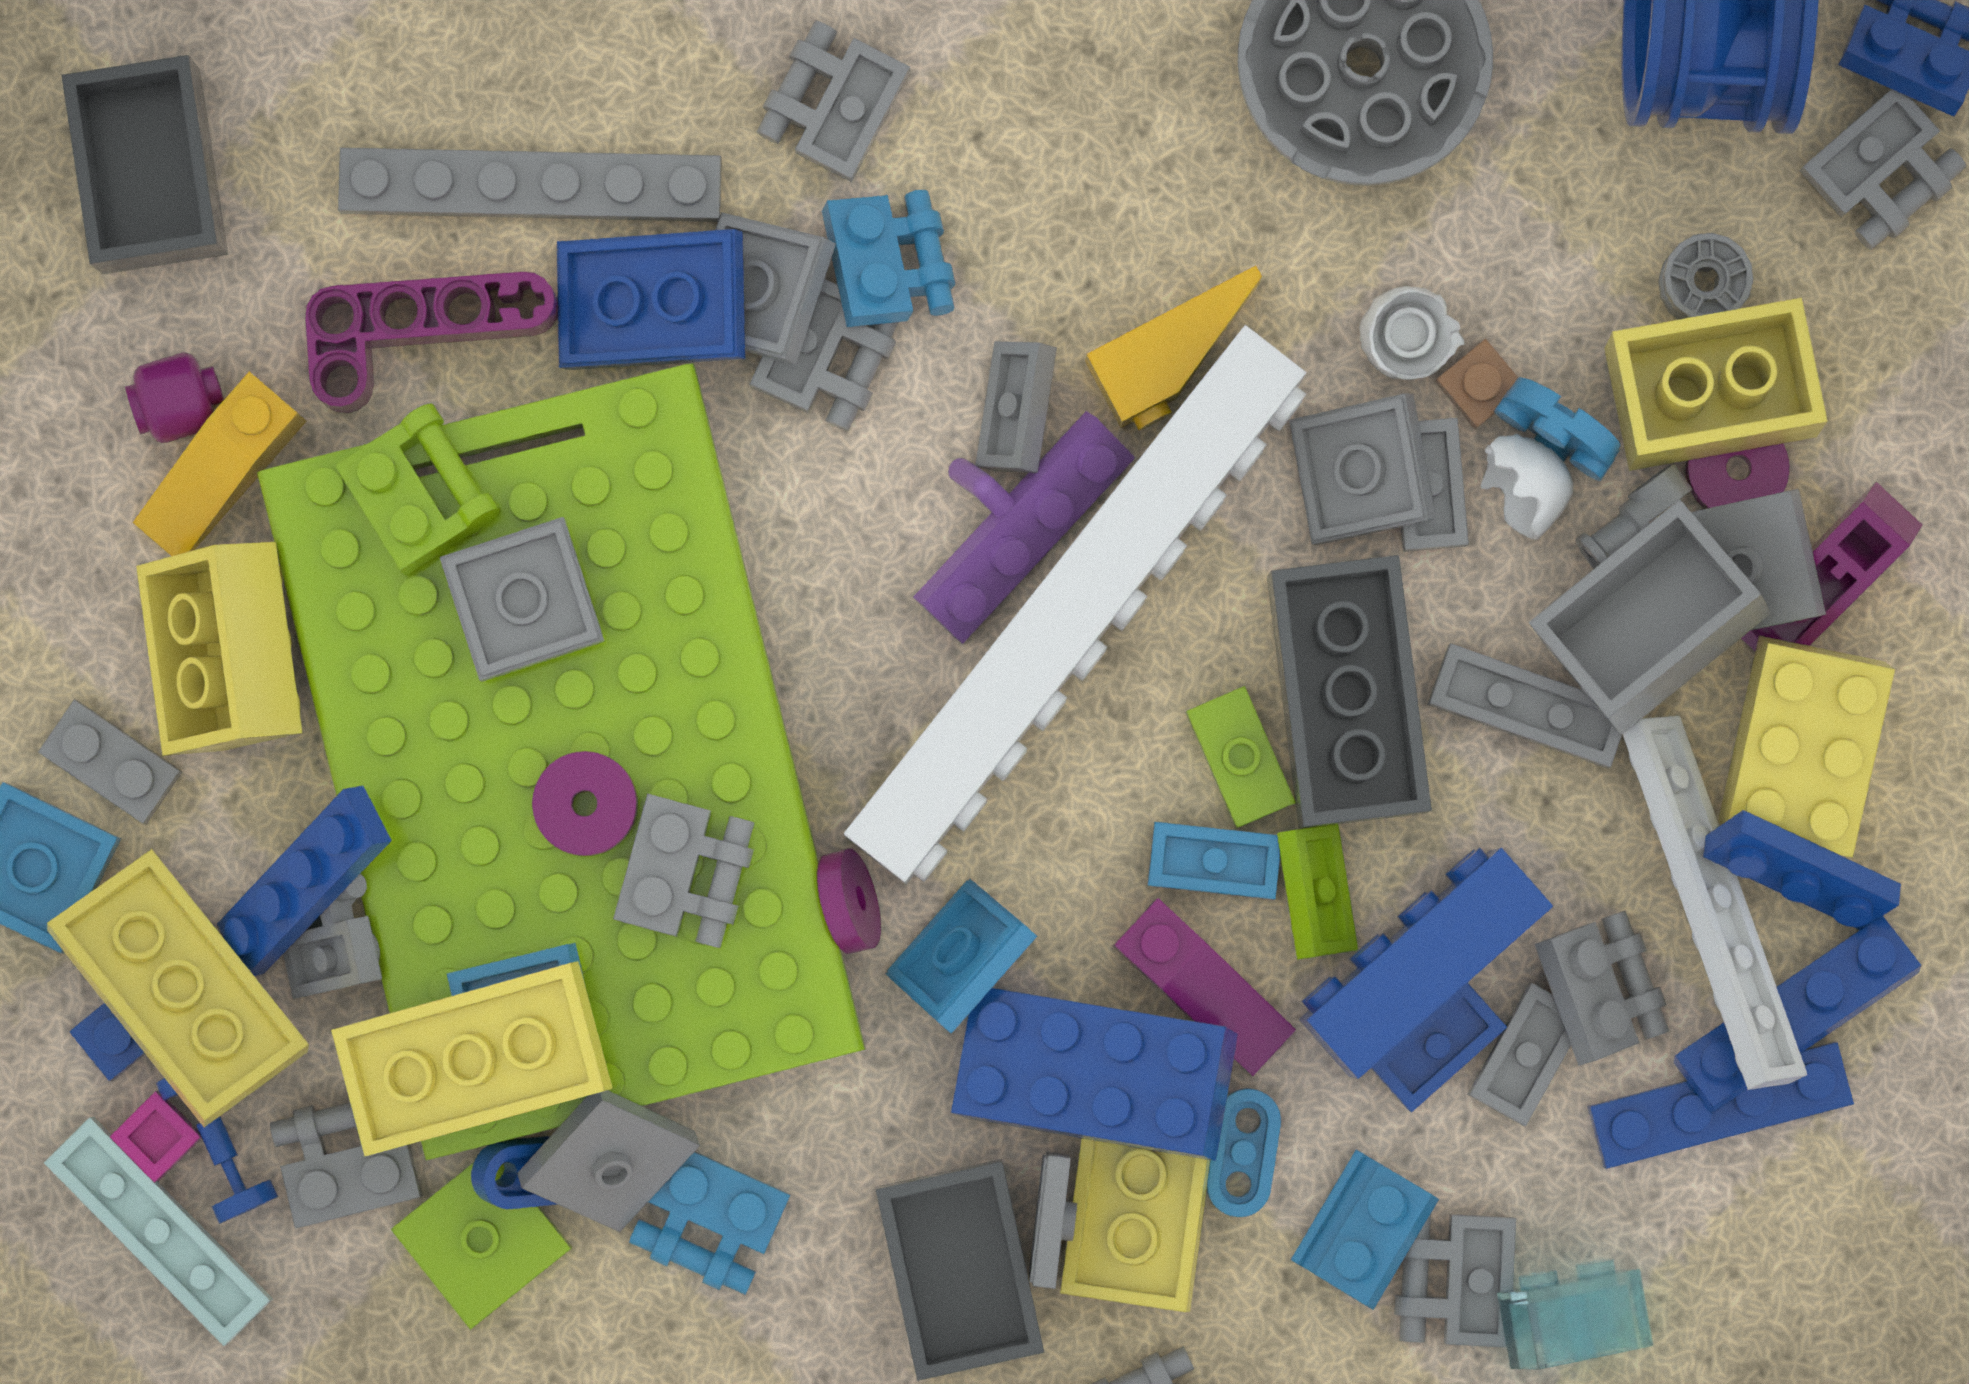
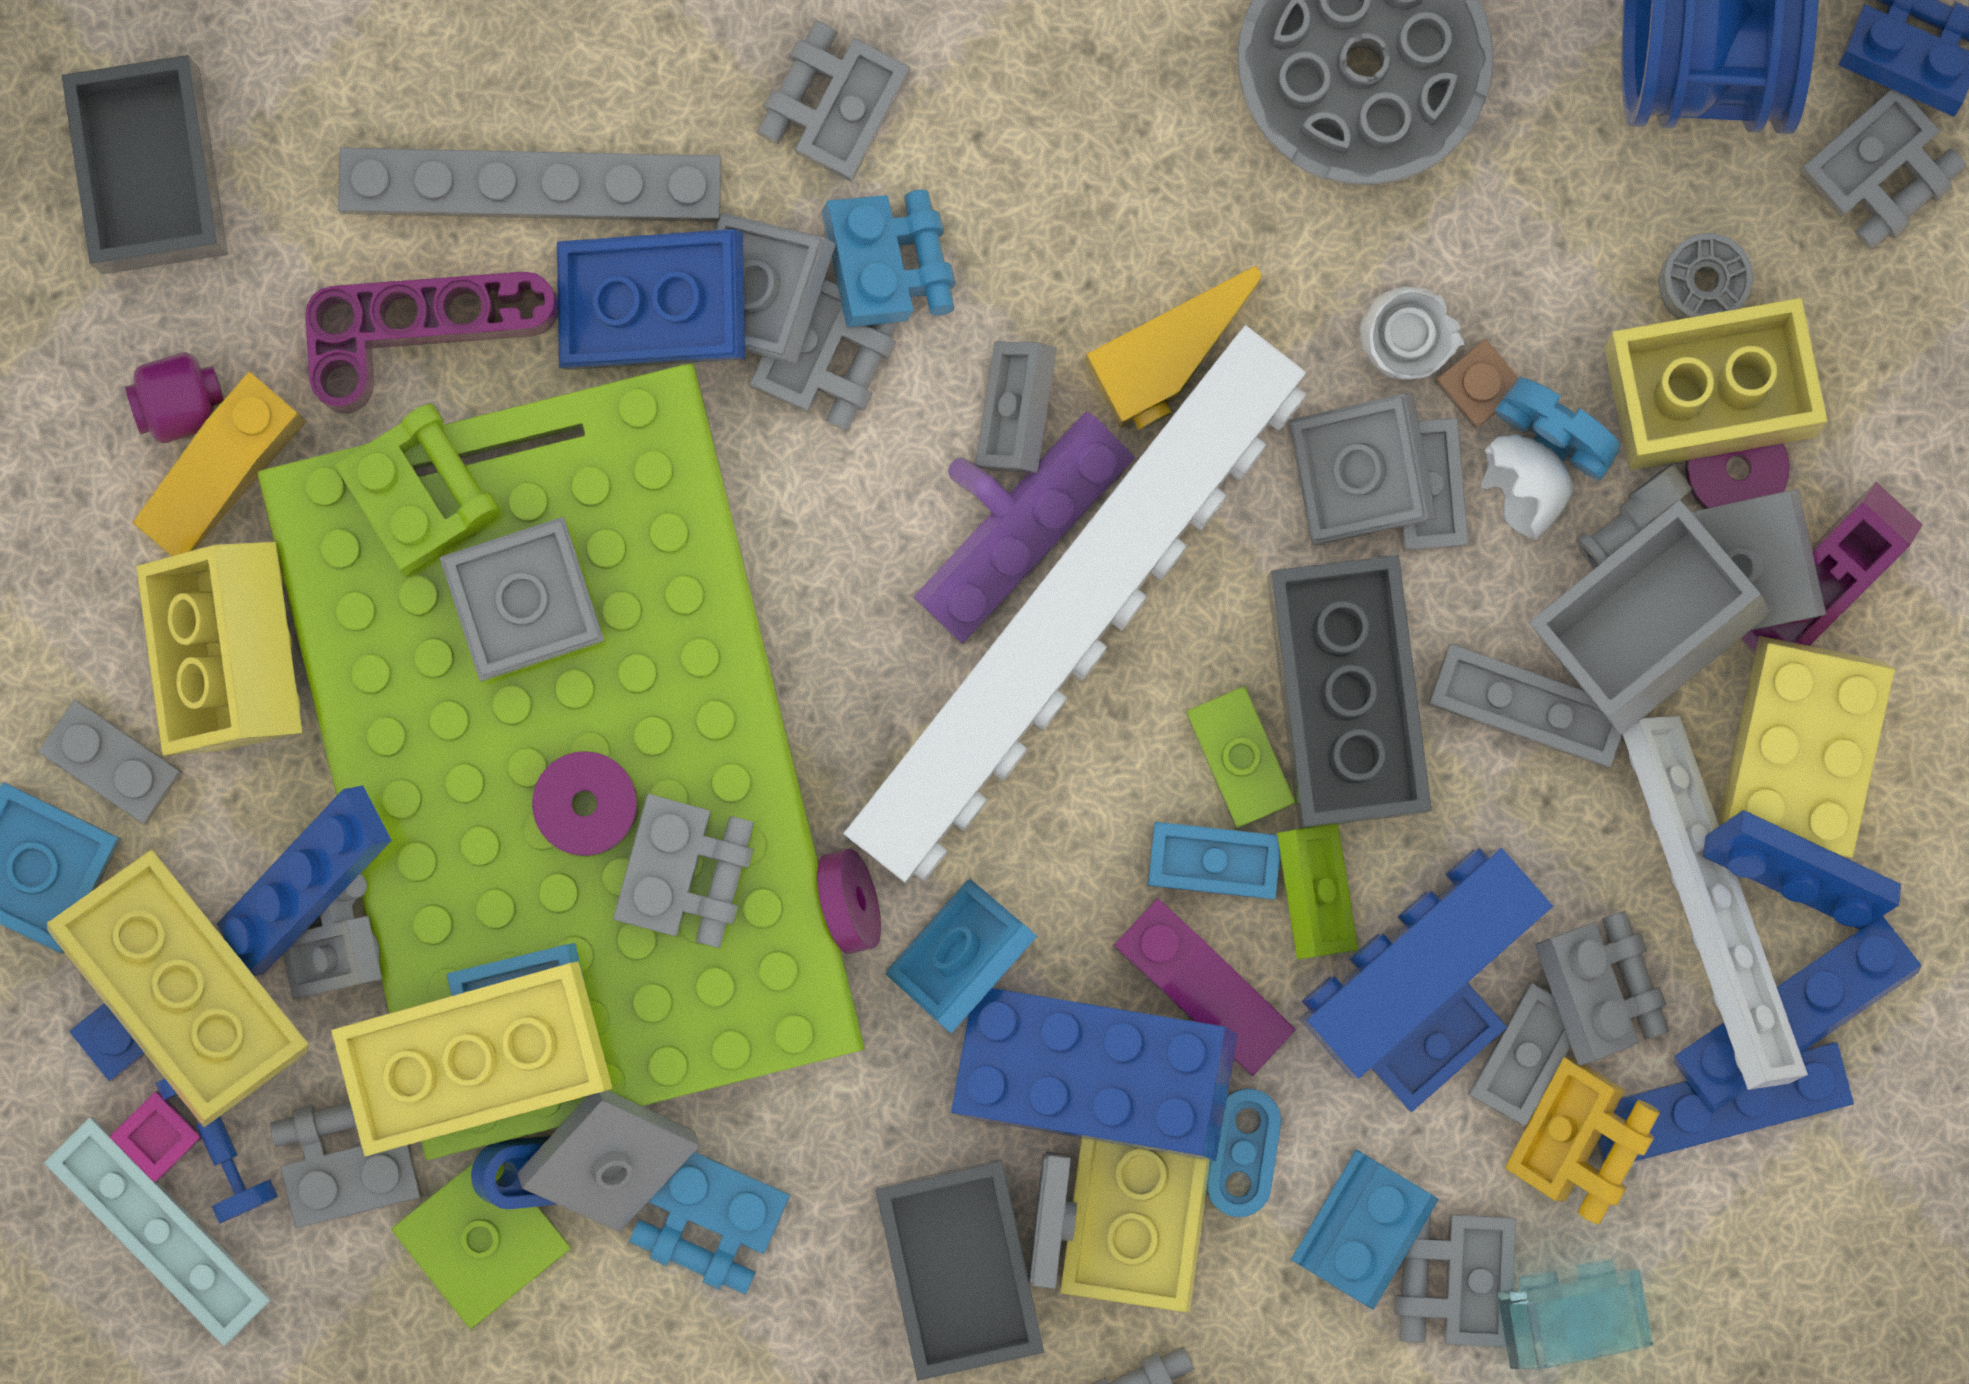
none -> yellow plate [1505,1057,1660,1225]

